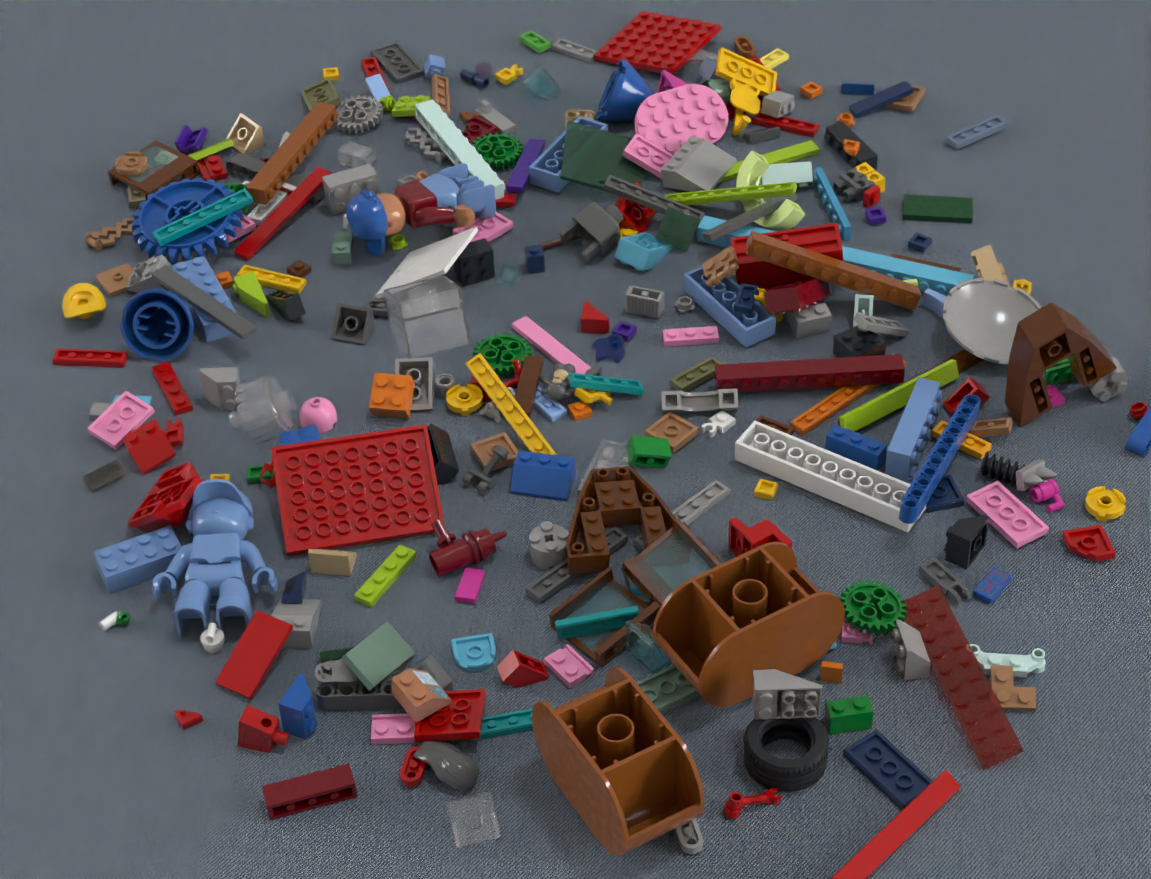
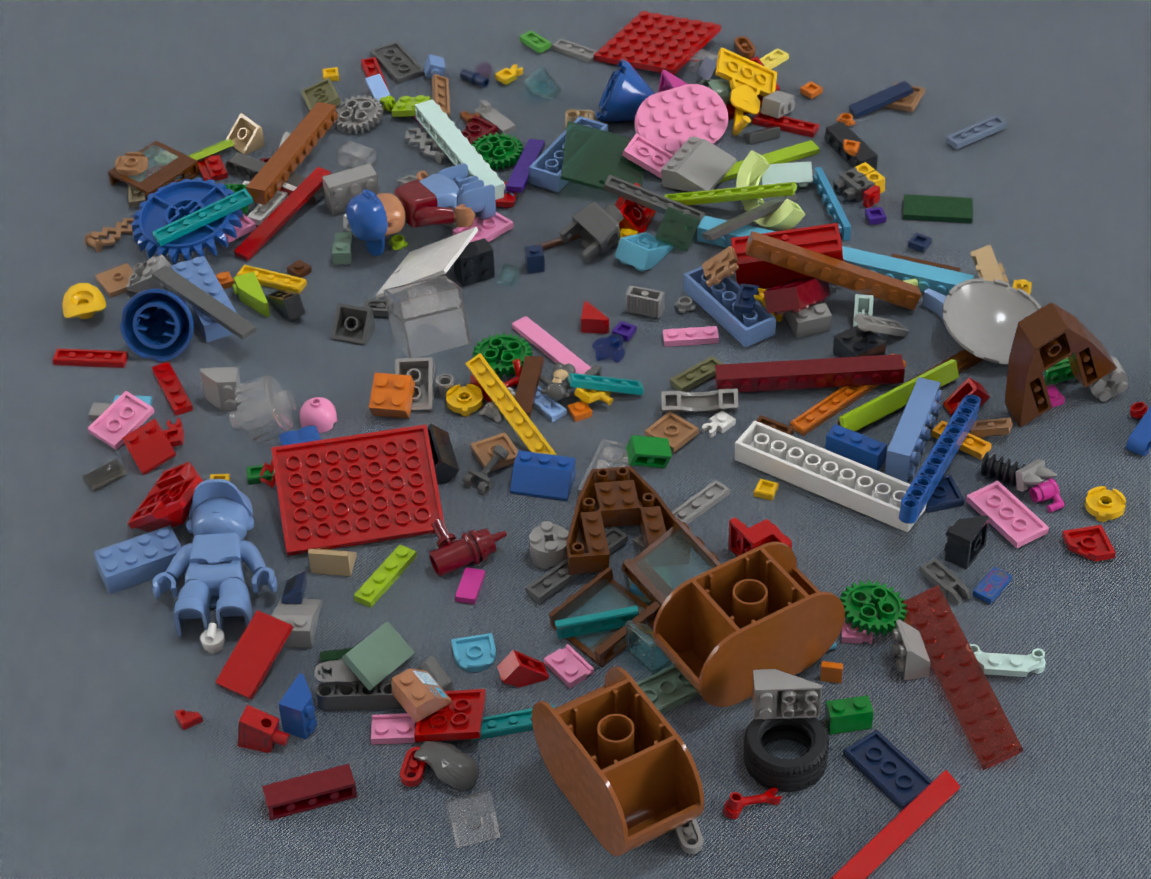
arm [99,612,130,631] -> none
dark purple bracket [174,124,208,155] -> none
blue slope [842,83,874,95] -> none
medium nougat plate [990,665,1036,711] -> none

